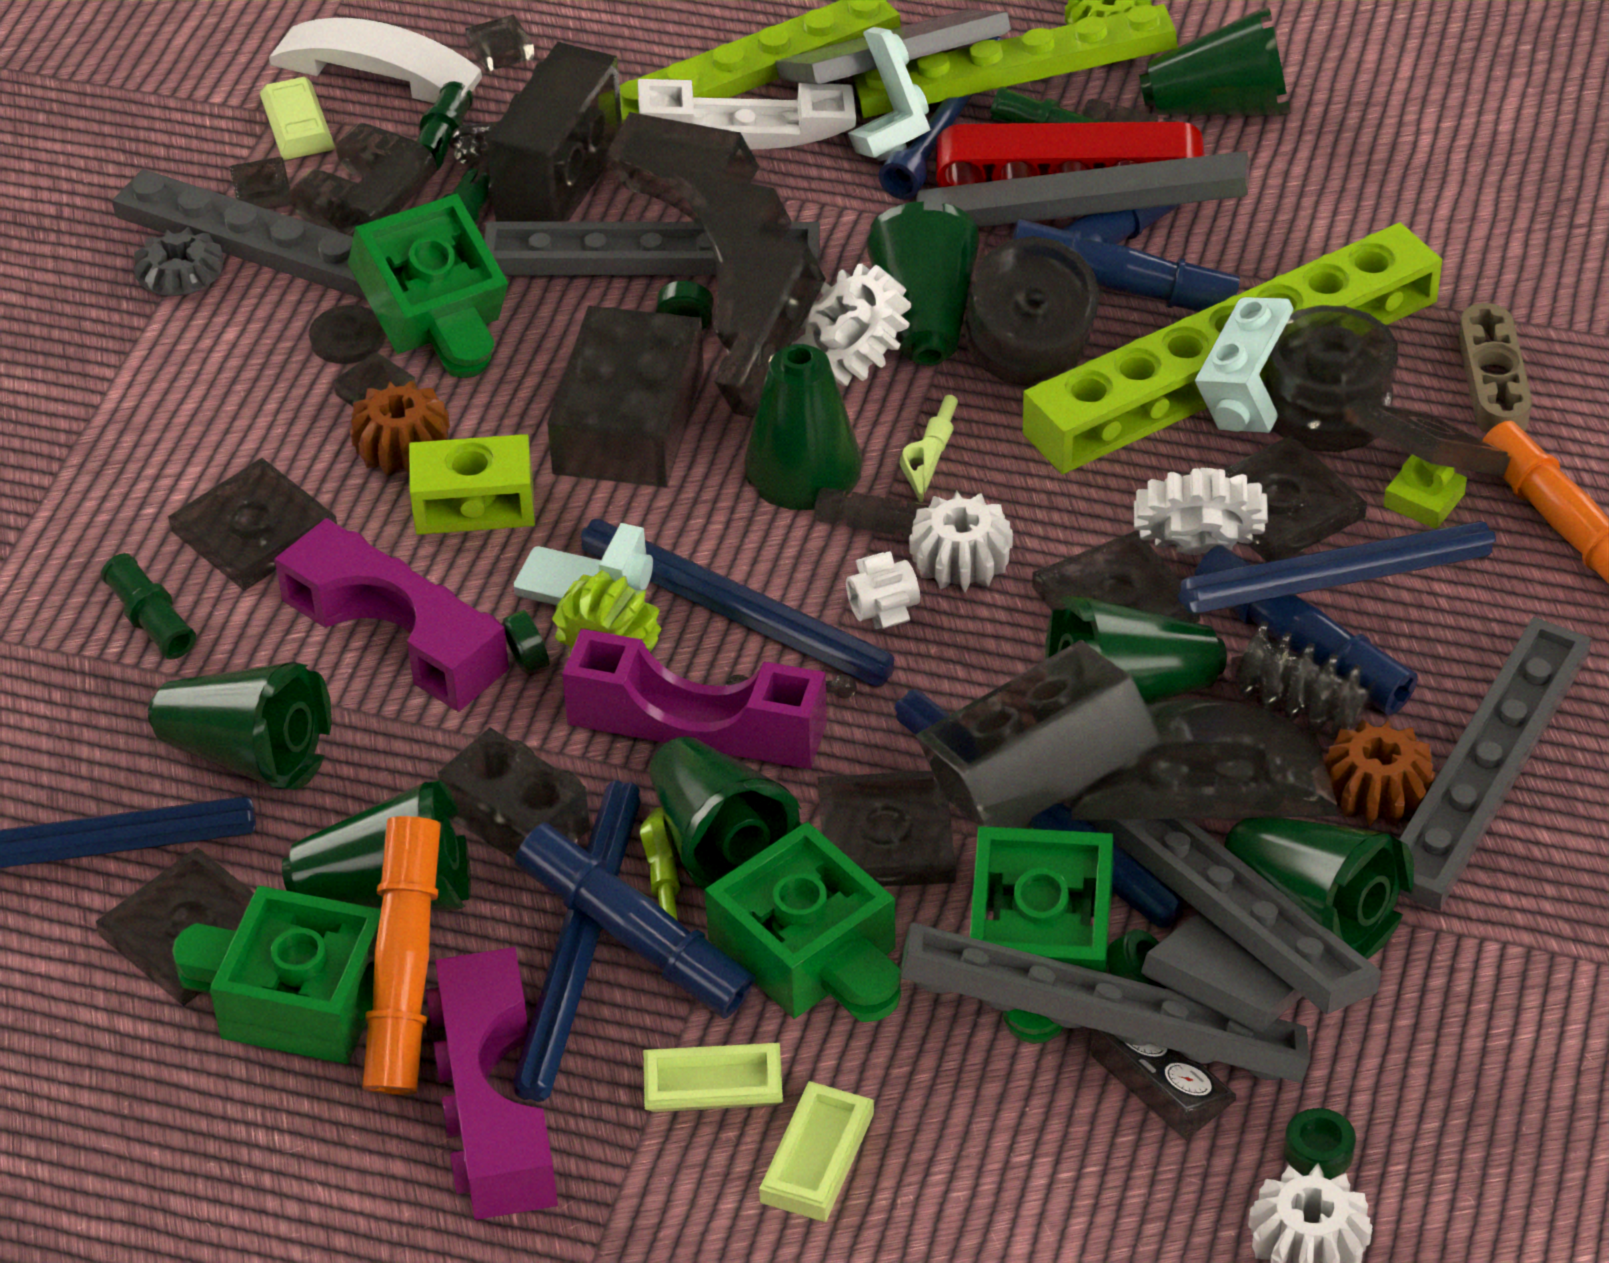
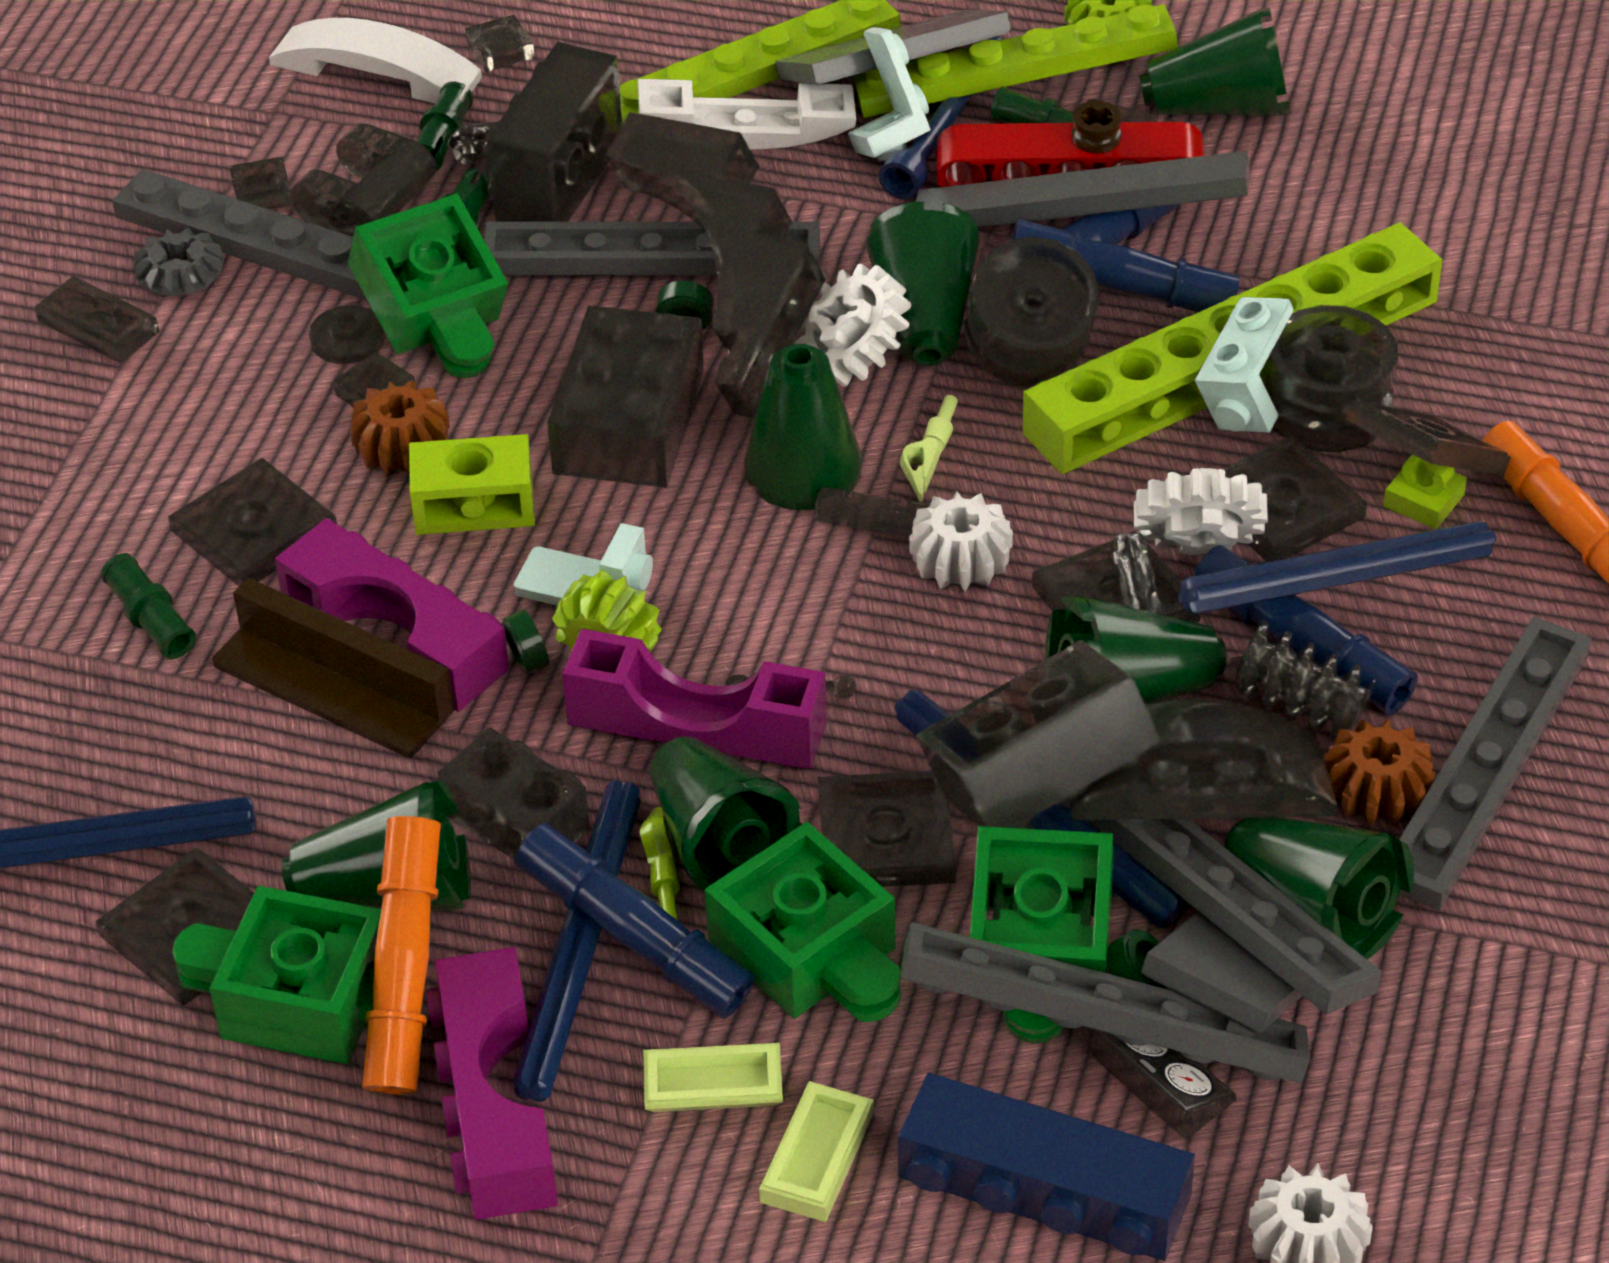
dark green cone [148,662,332,790] -> none
yellowish green tile [260,76,335,160] -> none
dark blue axle [580,518,895,687] -> none
white gear [846,551,920,629] -> none
dark green tile [1284,1108,1356,1179] -> none
dark tan beam [1458,303,1532,434] -> none
none -> clear smoke plate [35,276,160,364]
none -> dark brown panel [212,578,454,758]
none -> dark blue brick [898,1072,1195,1261]
none -> dark brown bush [1072,101,1122,154]
none -> clear smoke axle [1112,531,1163,615]

